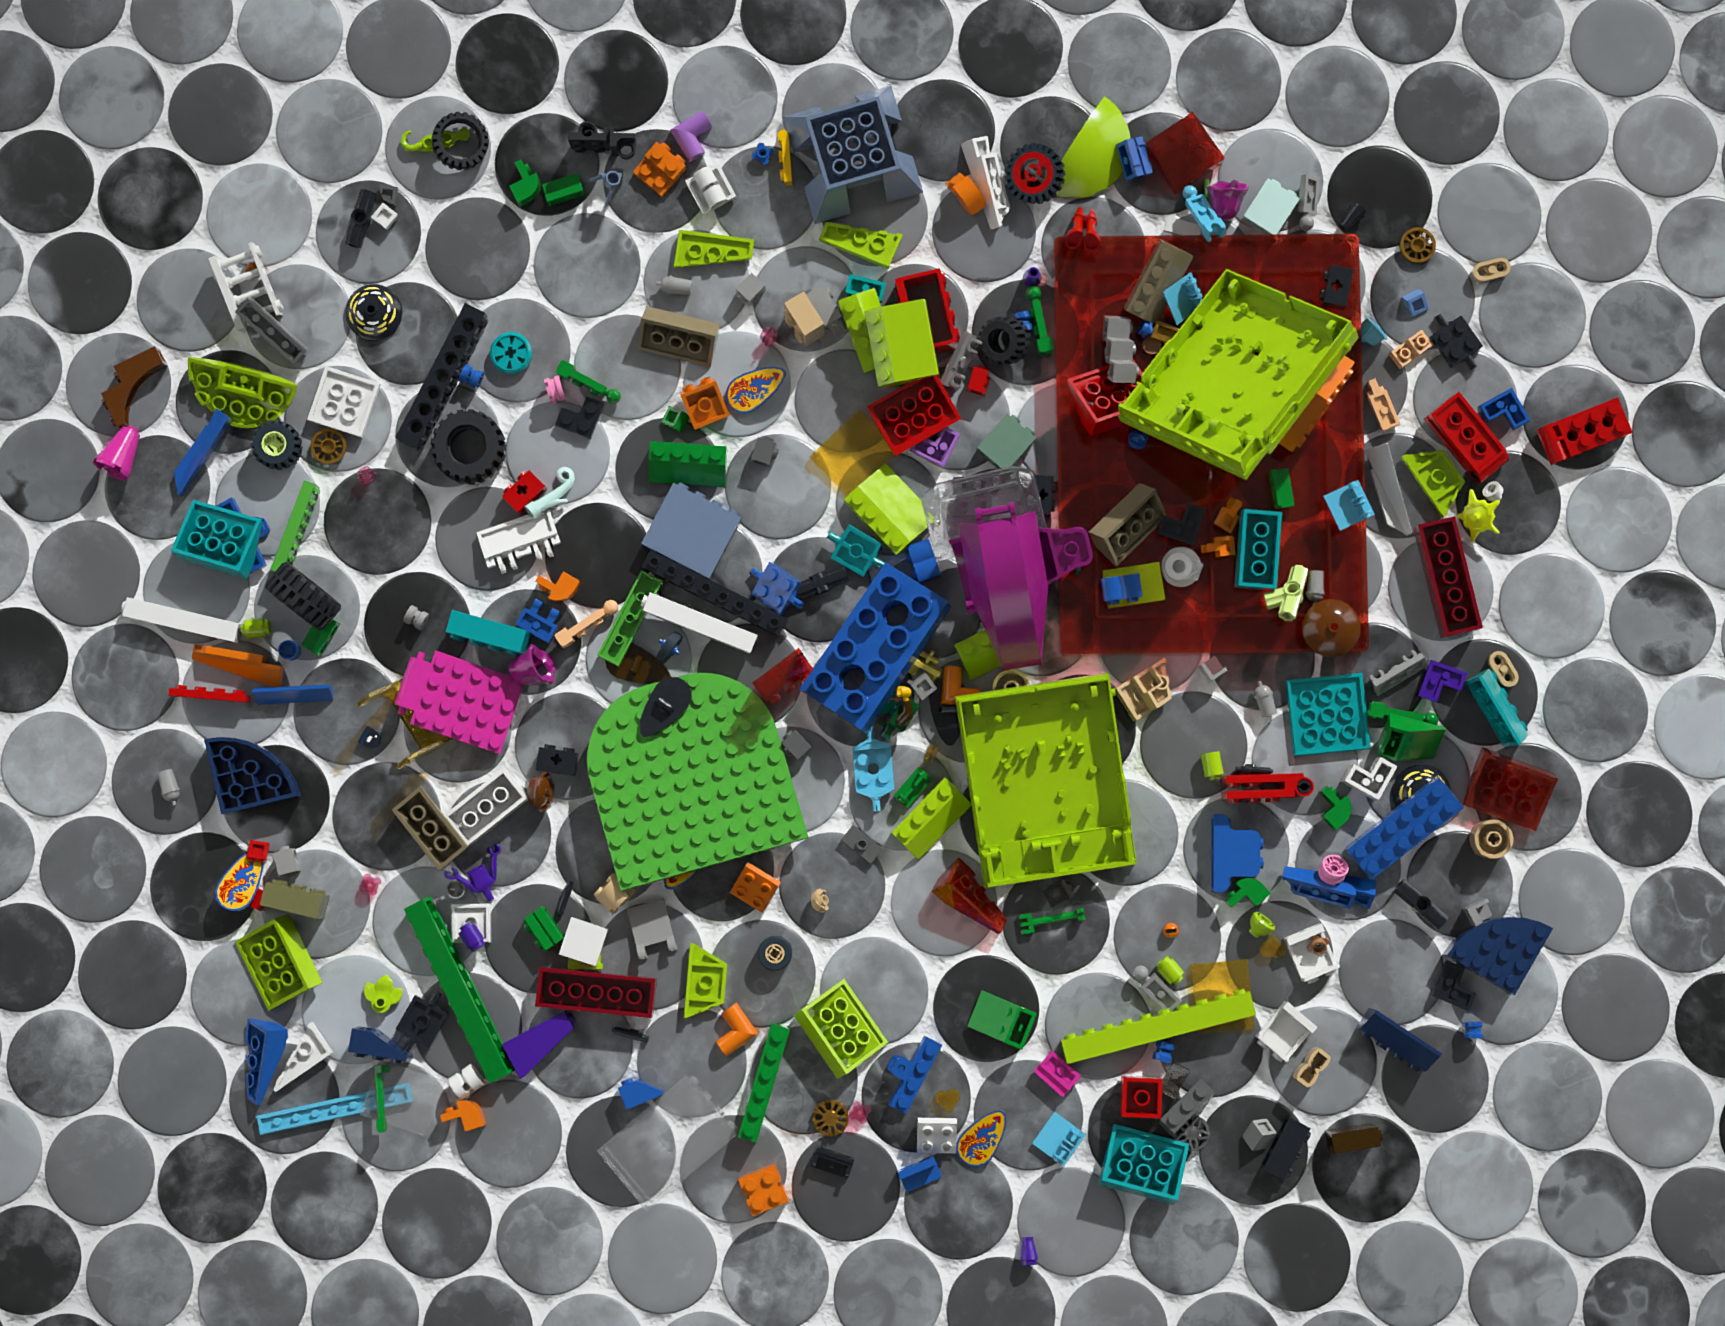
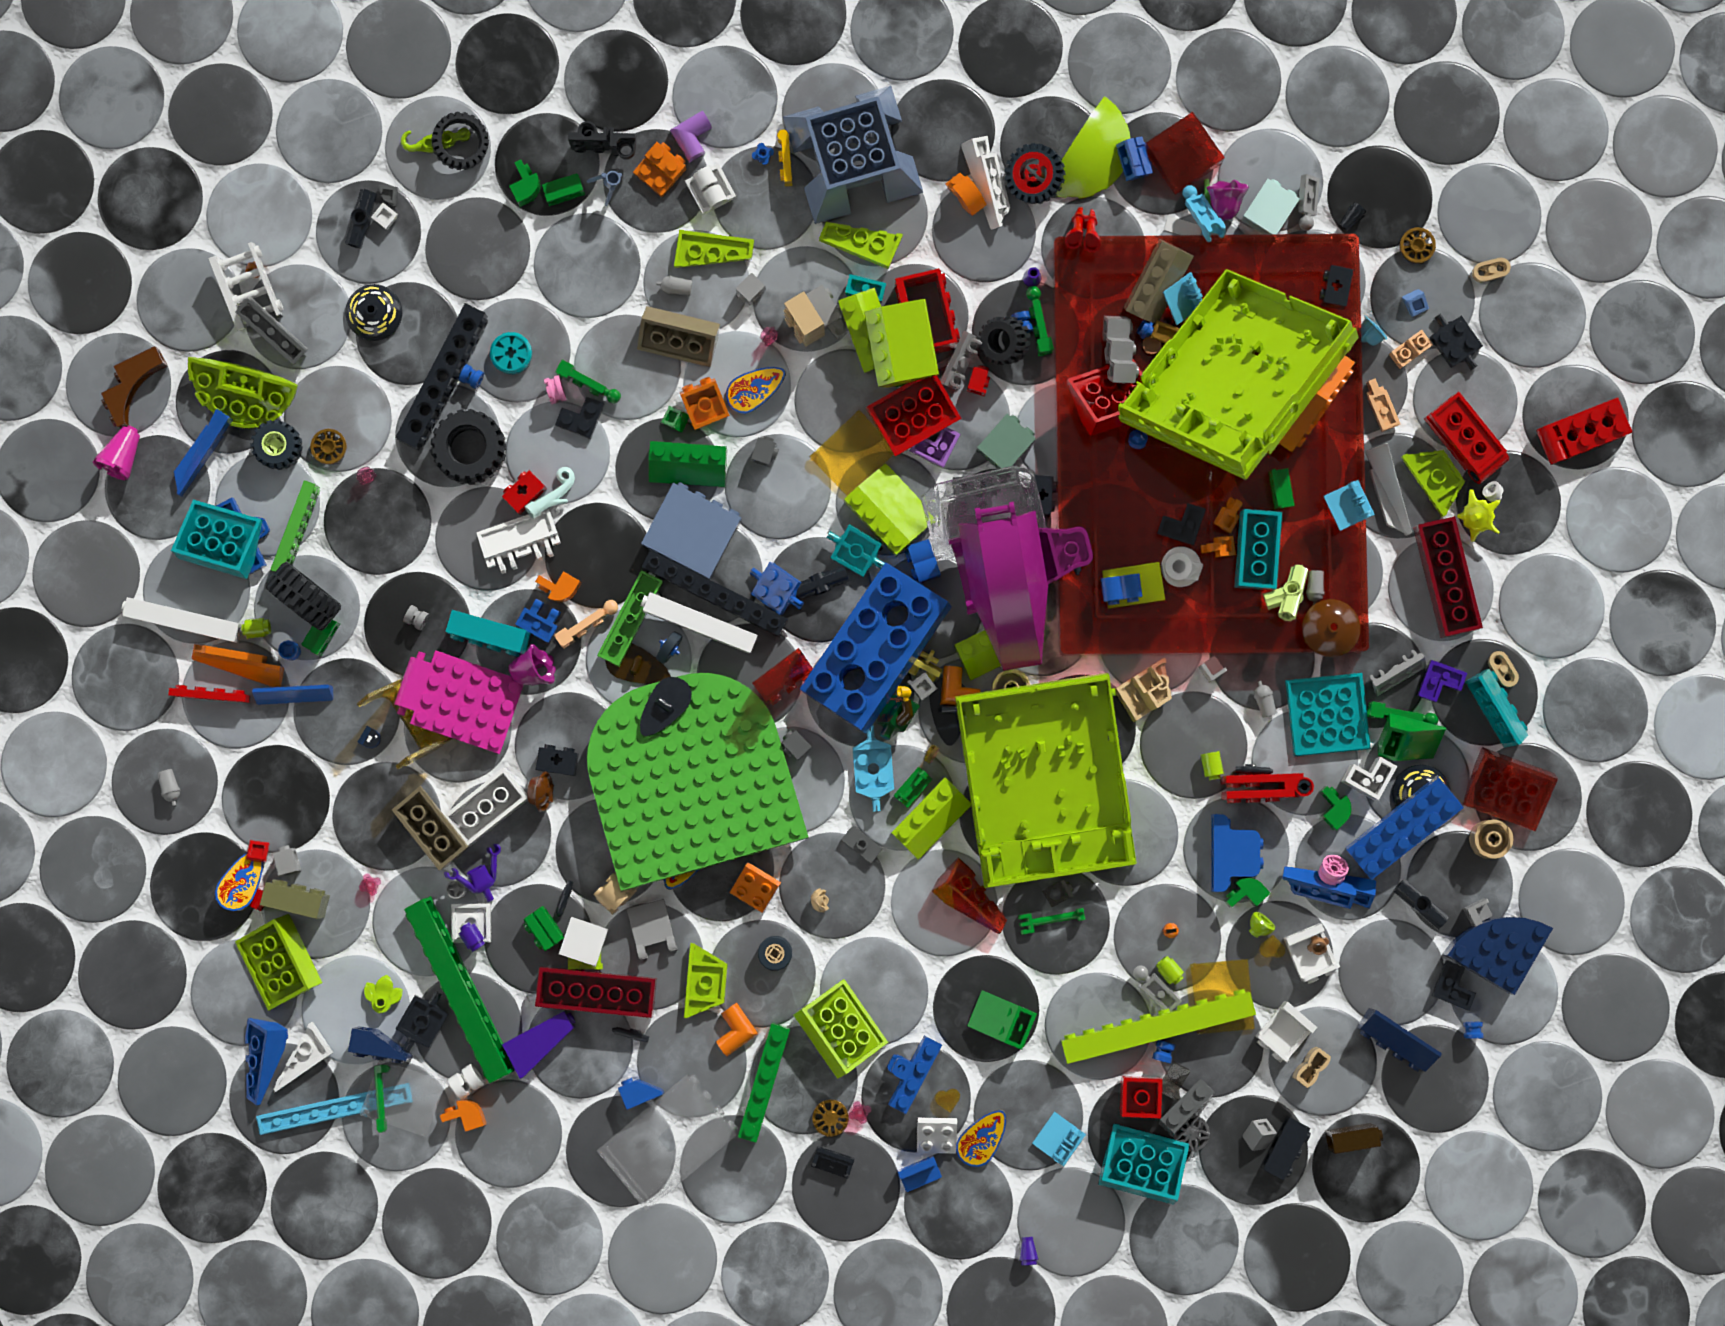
dark blue brick [204,737,301,815] -> none
white plate [307,366,381,438] -> none
orange piece [738,1163,789,1216] -> none
dark pink plate [1034,1050,1081,1097] -> none
dark tan slope [1089,483,1167,566] -> none
blue brick [1477,388,1531,430] -> none

